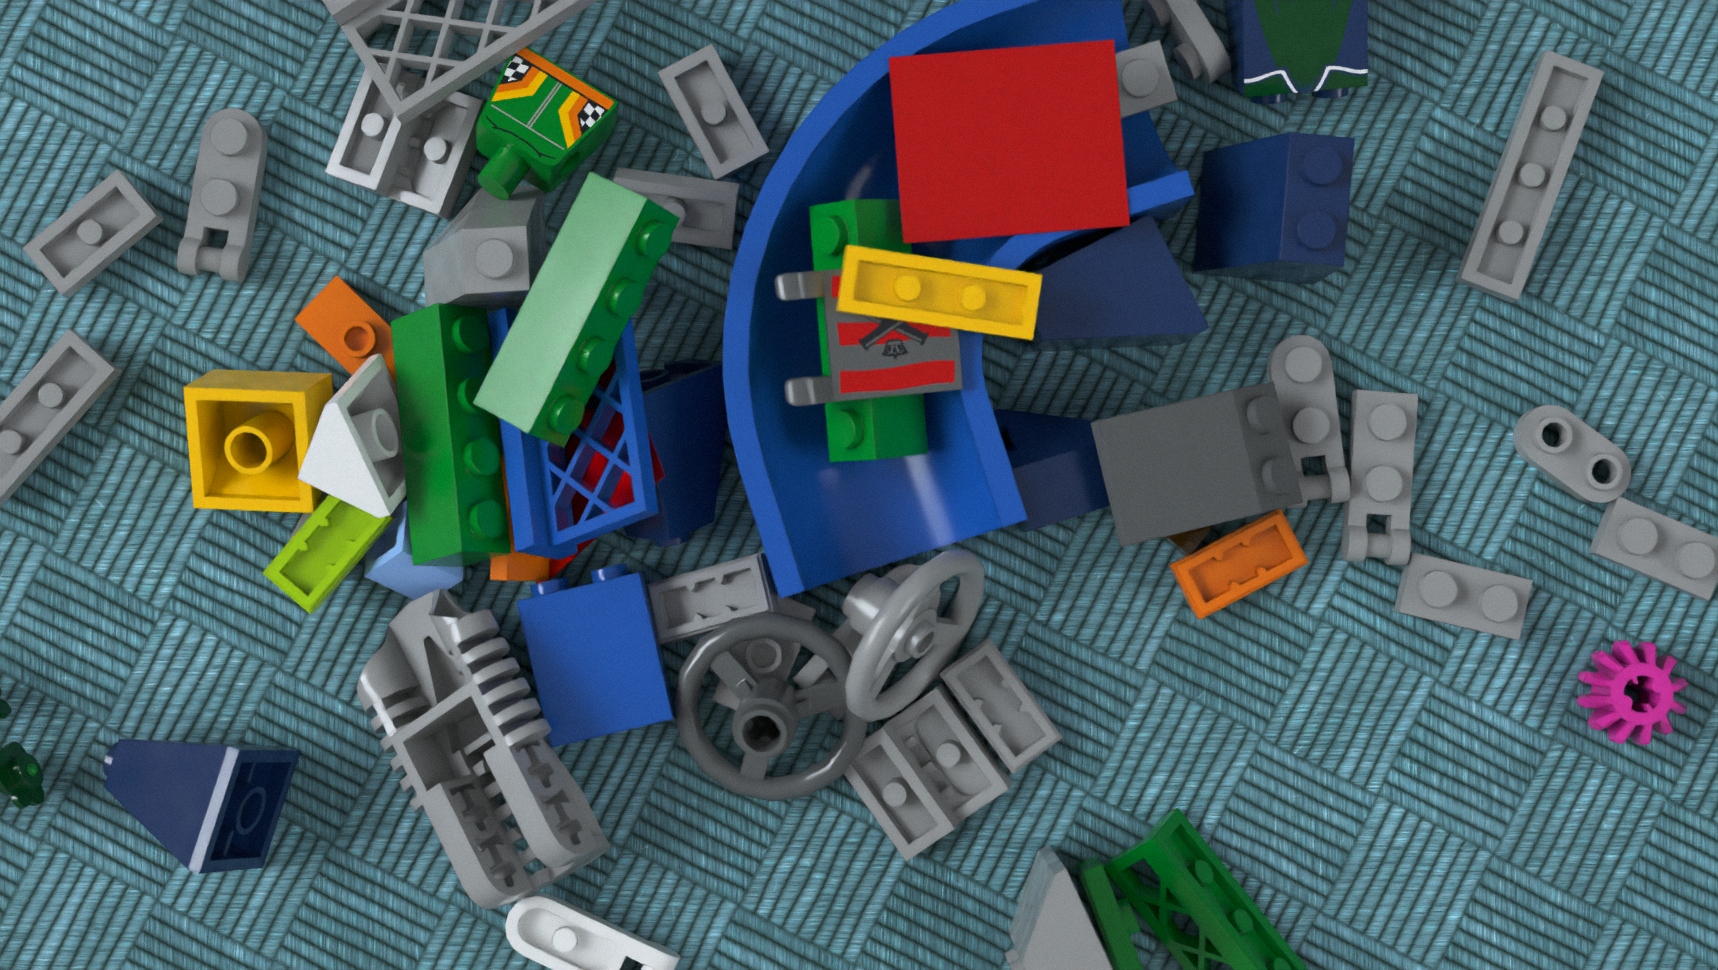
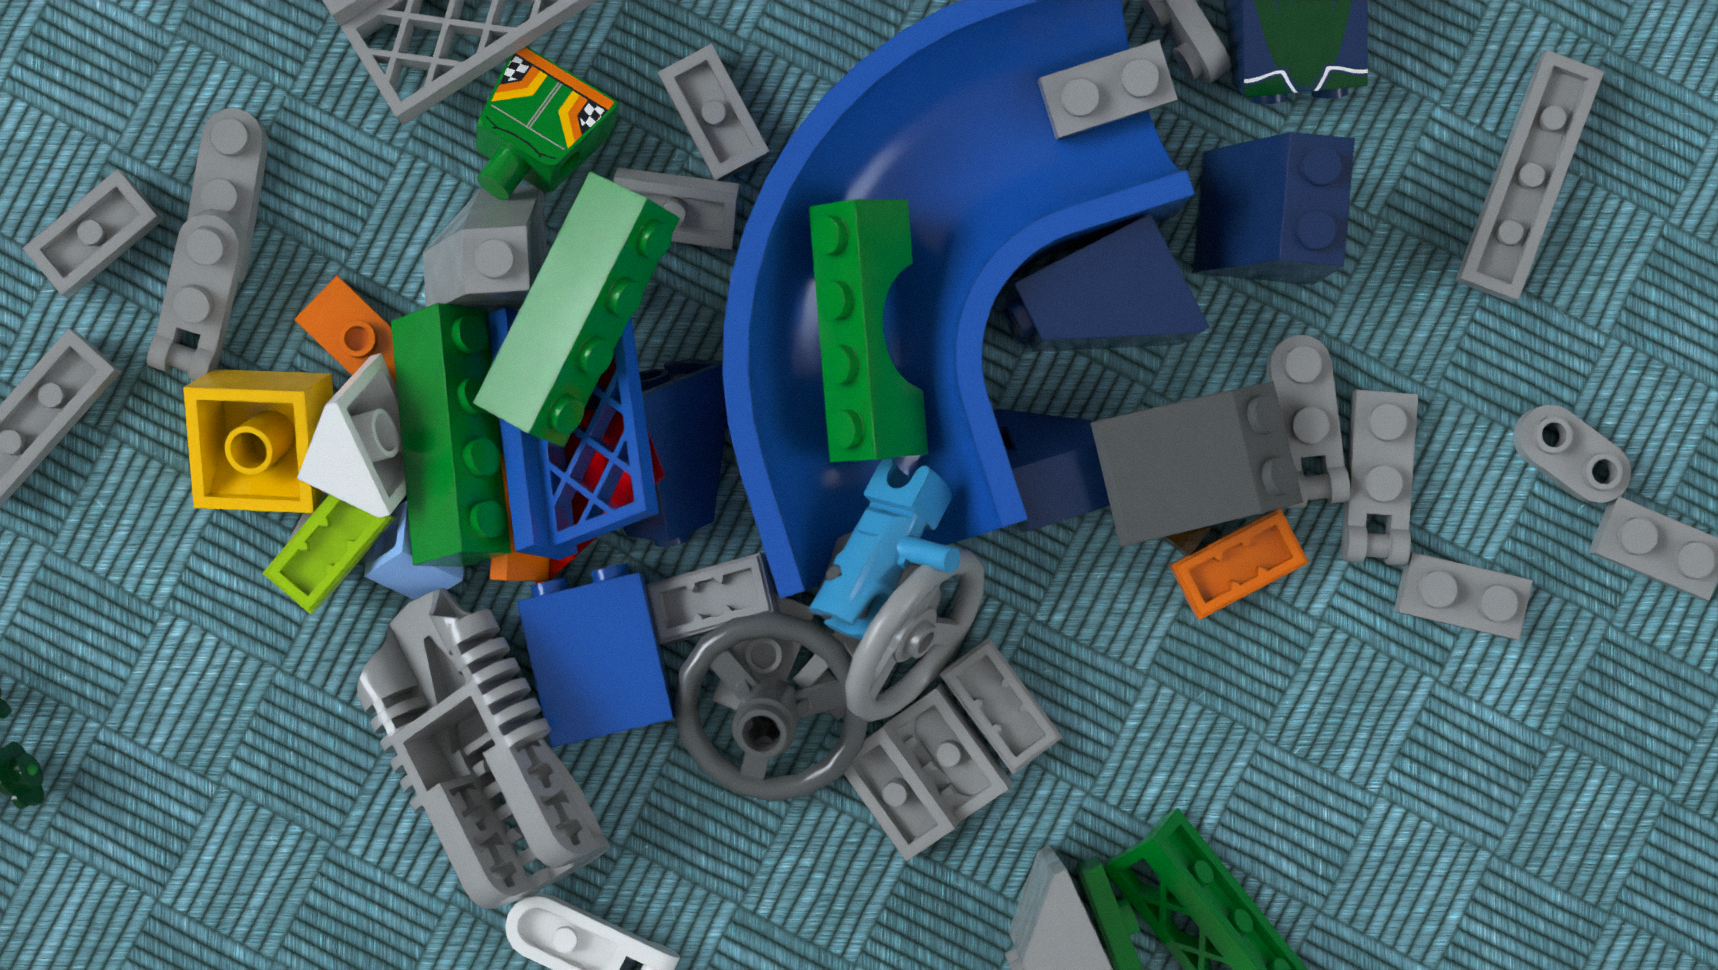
dark blue slope [103,739,301,874] -> none
light grey slope [325,63,486,220] -> none
dark grey flag [775,259,963,406] -> none
yellow plate [836,245,1042,340] -> none
red sticker [888,40,1130,244] -> none
dark pink gear [1576,640,1689,745] -> none
none -> light grey plate [147,209,246,381]
none -> dark azure piece [809,458,961,640]

